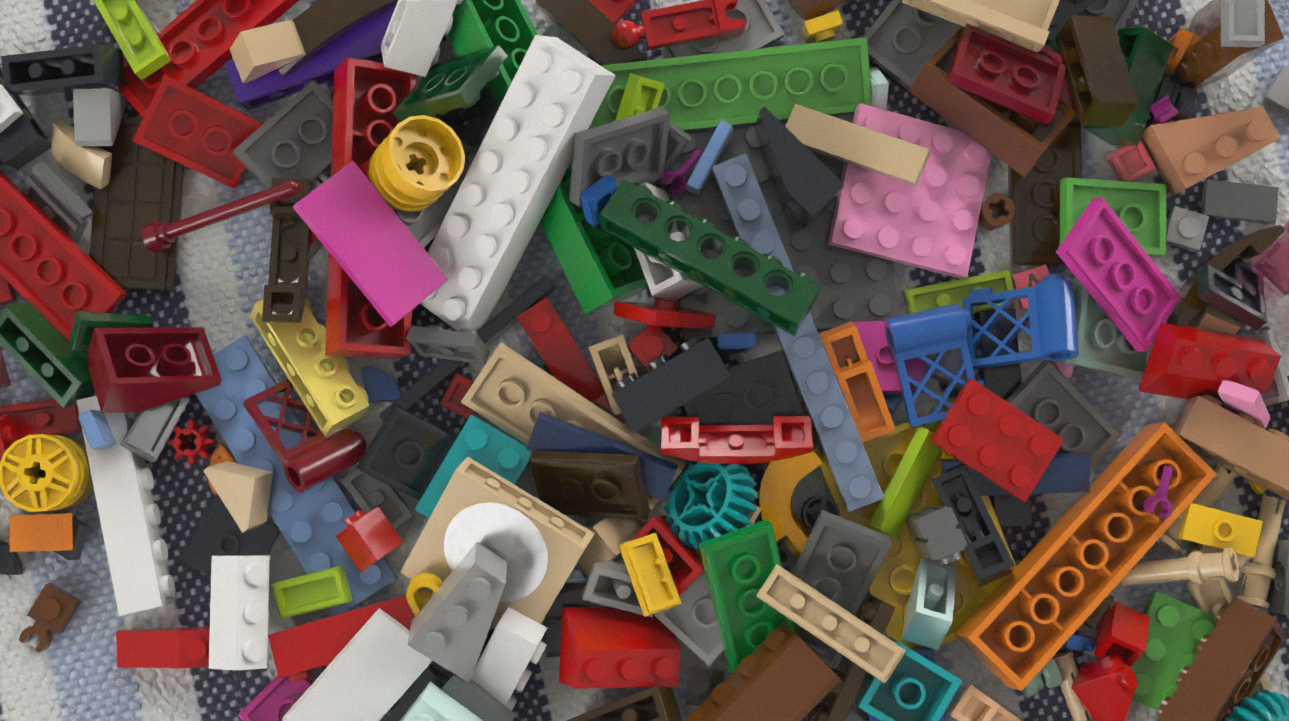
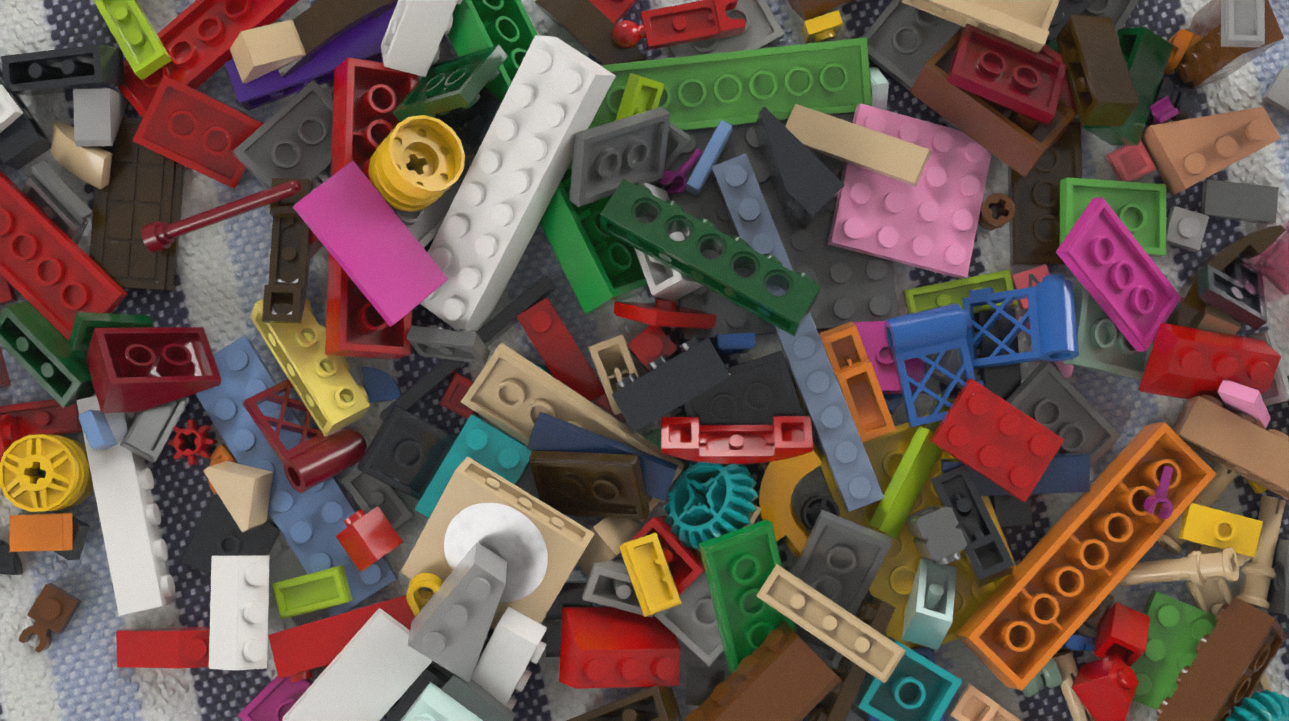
blue tile [579,174,617,227] -> none

